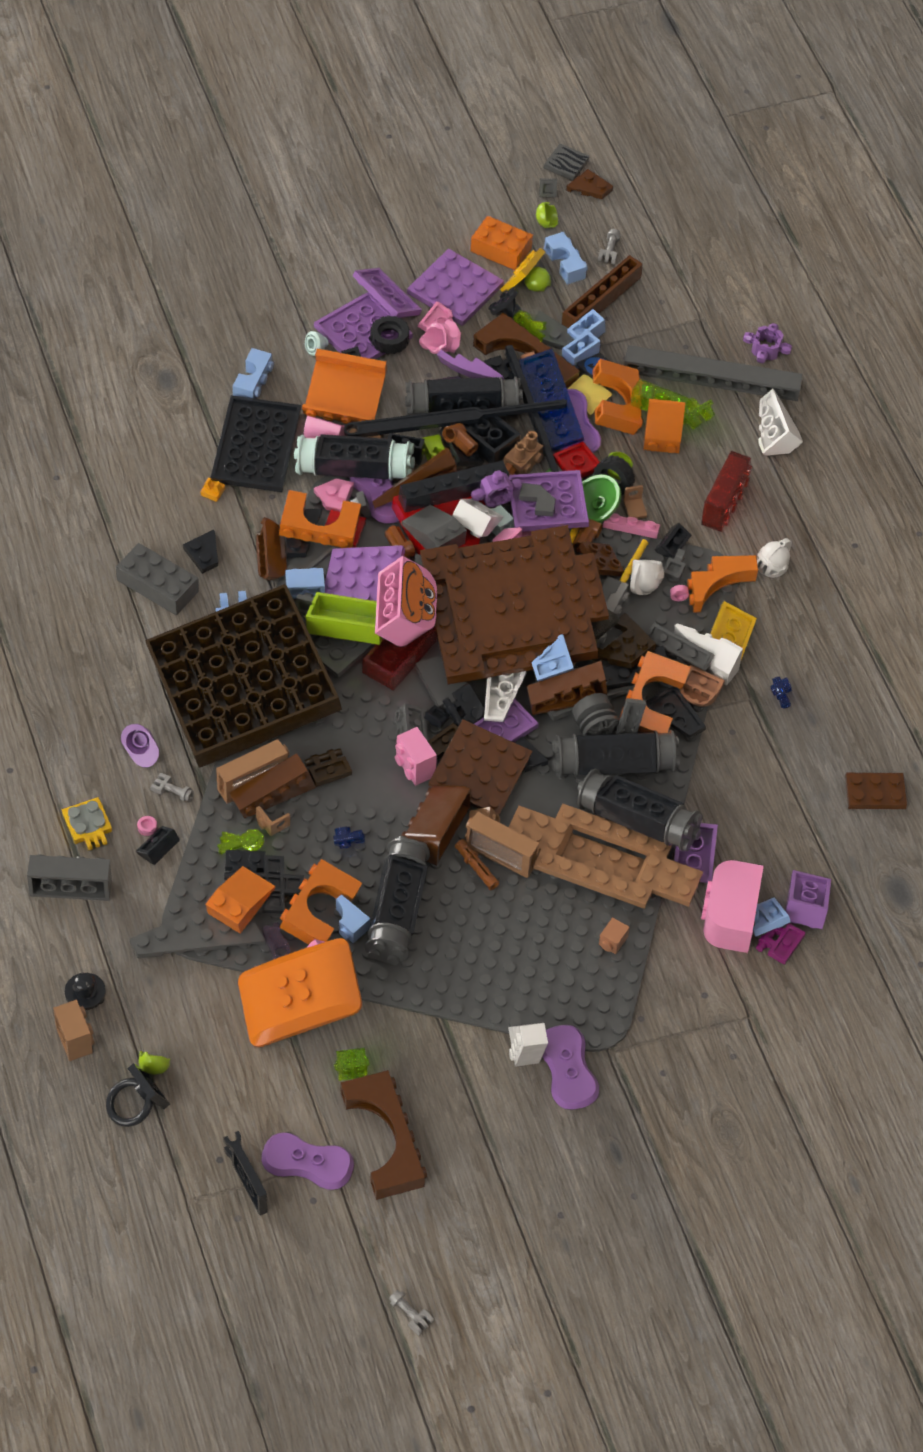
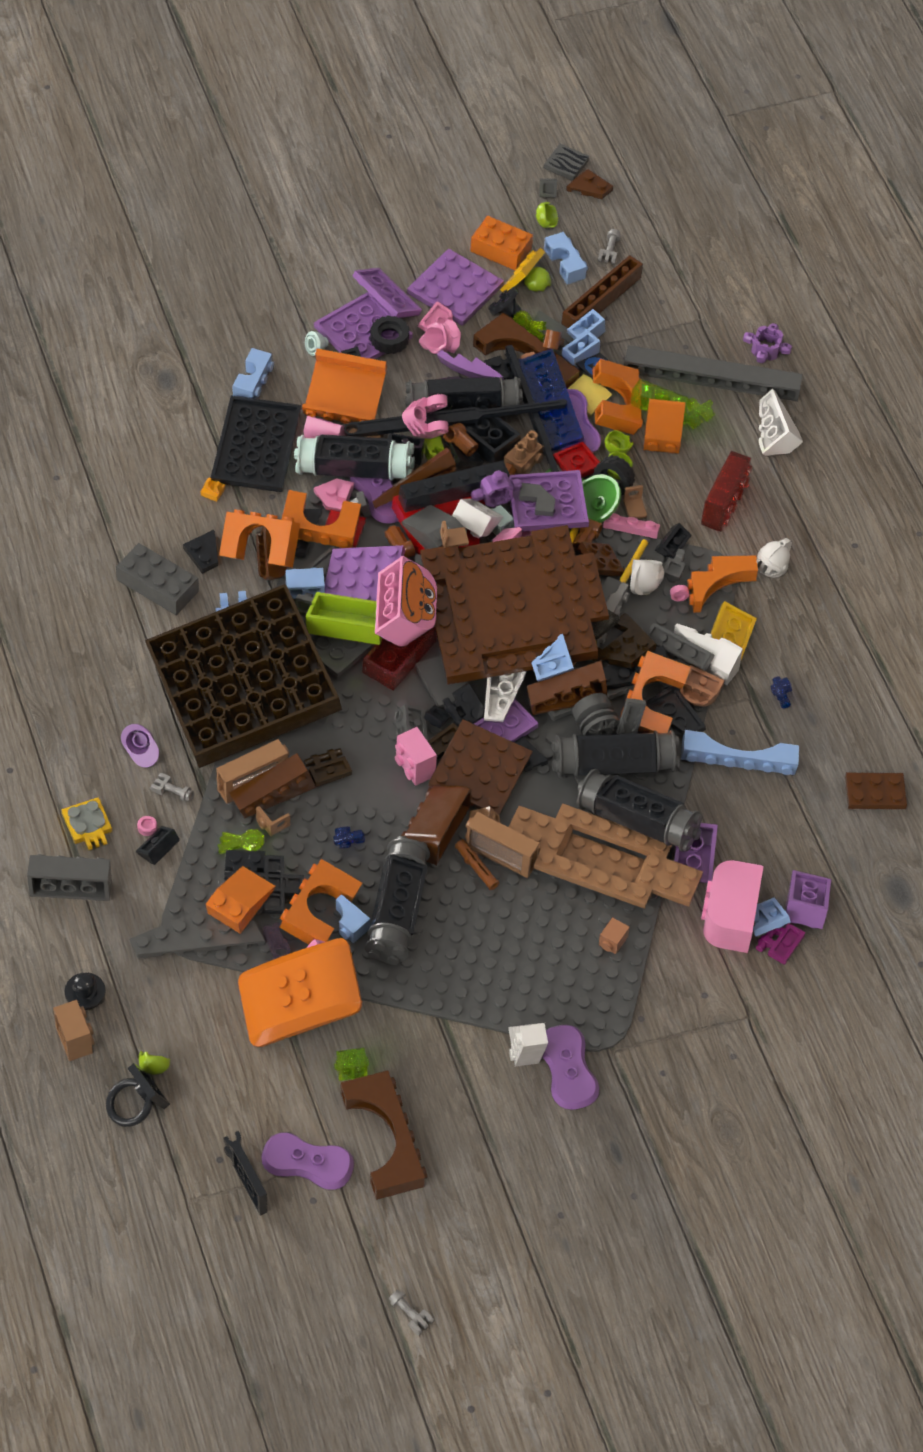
none -> orange arch [219,509,300,568]
none -> bright pink piece [402,394,448,439]
none -> medium nougat bracket [440,521,469,548]
none -> dark orange piece [543,329,565,350]
none -> lime hair [605,430,633,454]
none -> light blue arch [681,730,799,775]

